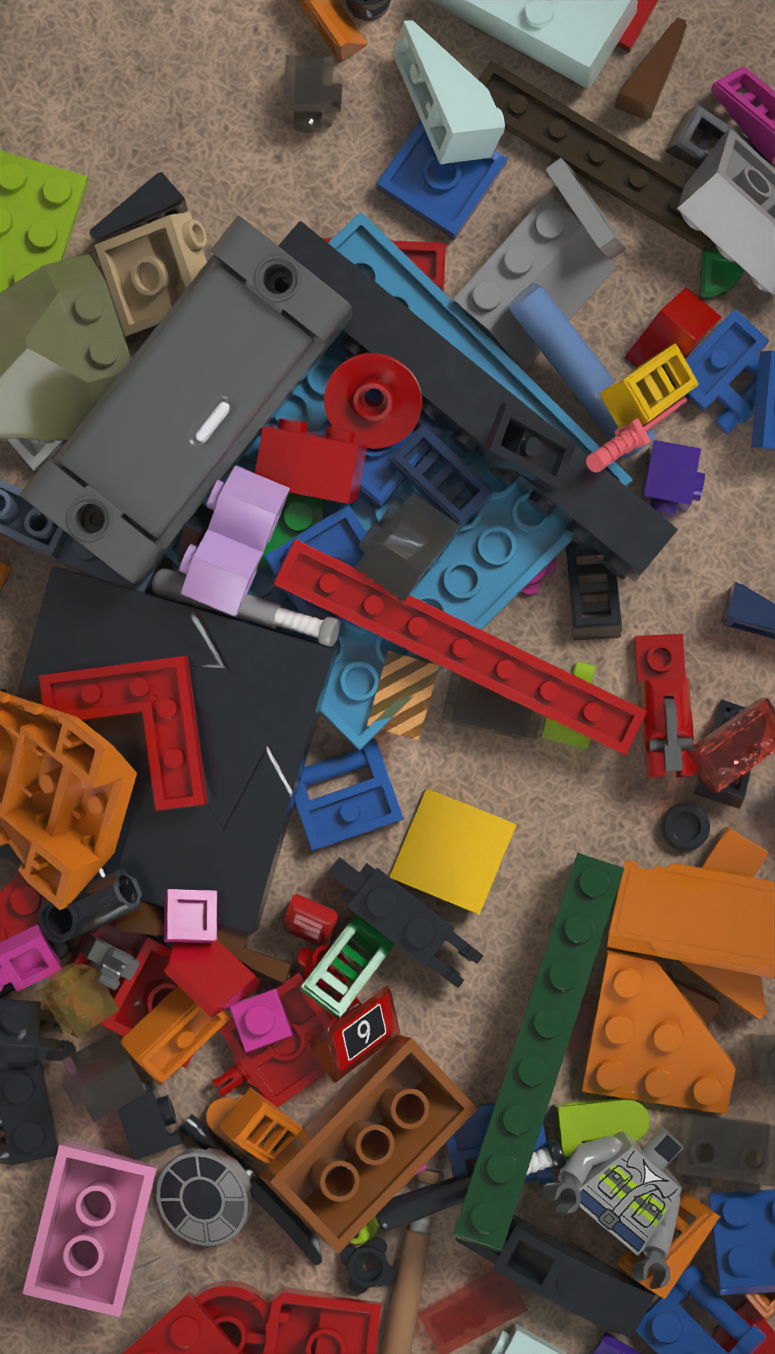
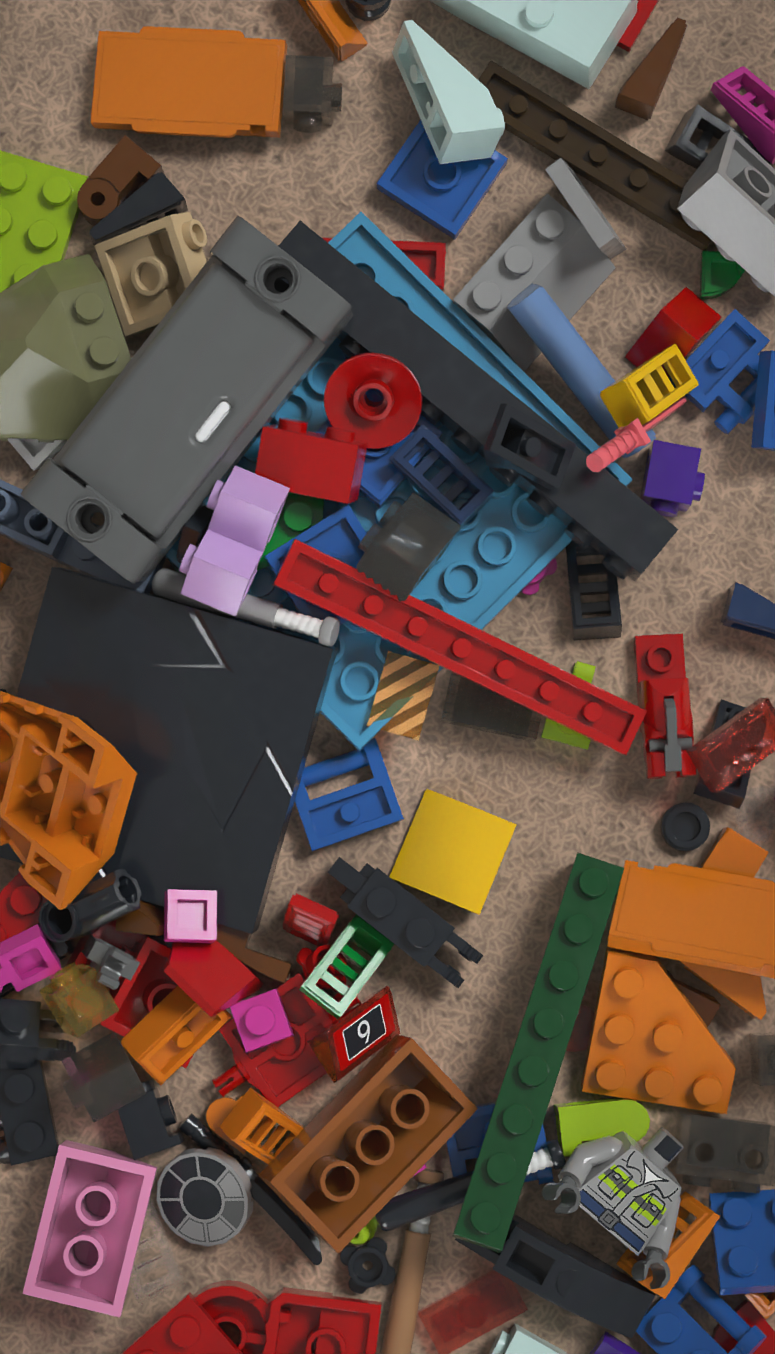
red plate [39,655,208,811] -> none
none -> reddish brown leg [77,135,165,226]
none -> orange piece [91,26,288,138]

